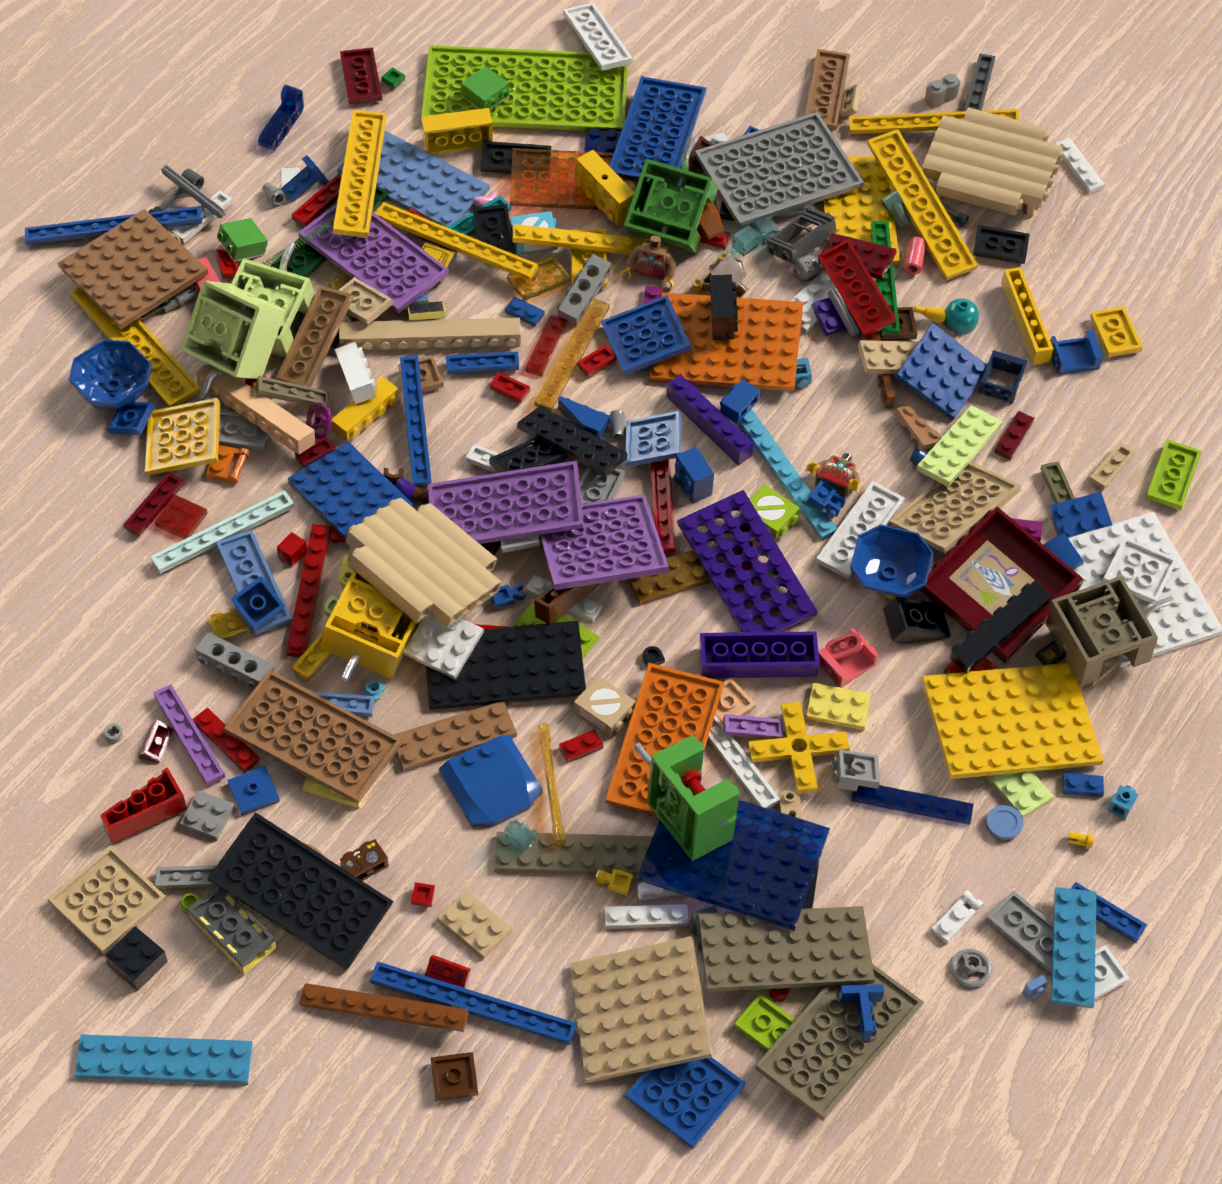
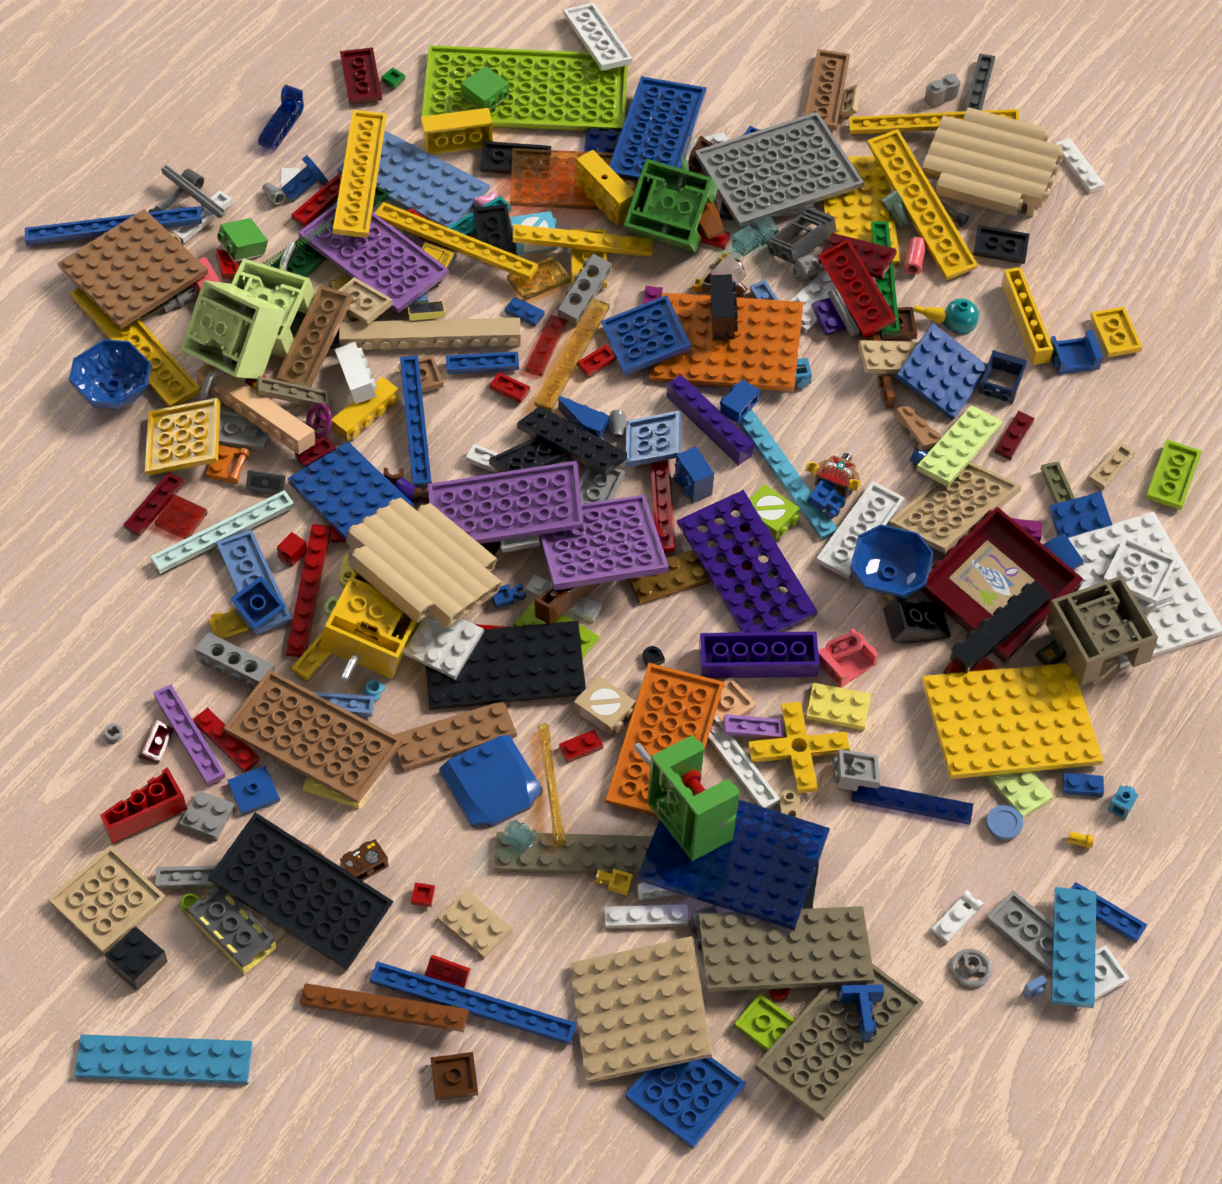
blue plate [107,402,155,435] -> none
torso [621,236,676,290] -> none
none -> dark grey plate [246,470,286,494]
none -> medium blue plate [749,280,778,300]

